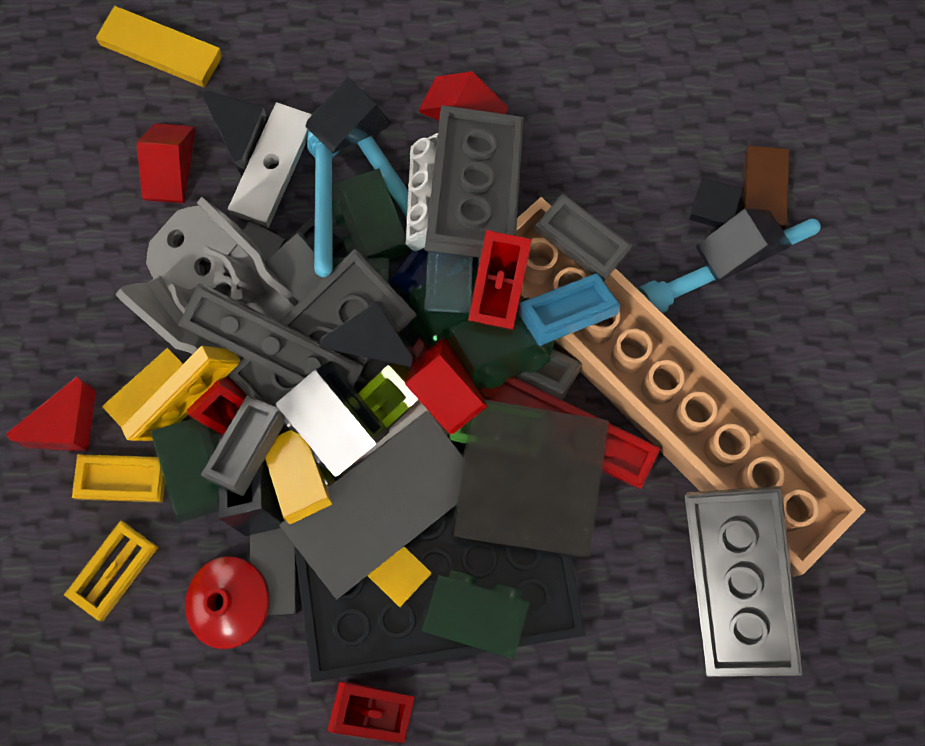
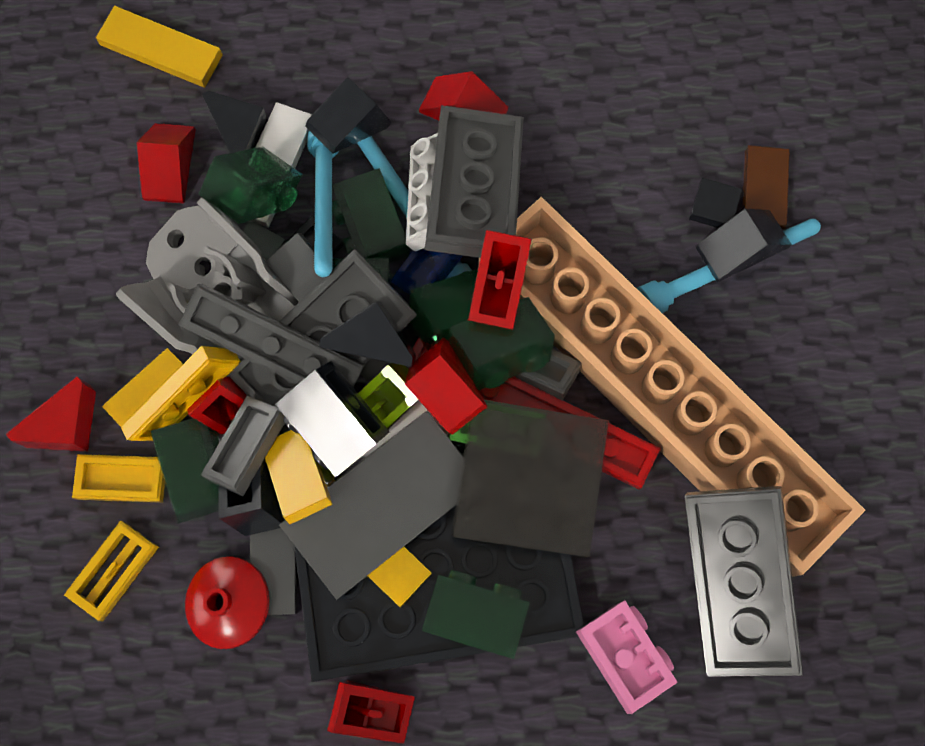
clear light blue tile [425,251,473,313] -> none
dark azure tile [518,273,620,346] -> none
dark grey tile [534,194,632,282] -> none
none -> clear green brick [199,146,303,224]
none -> bright pink bracket [576,600,678,714]

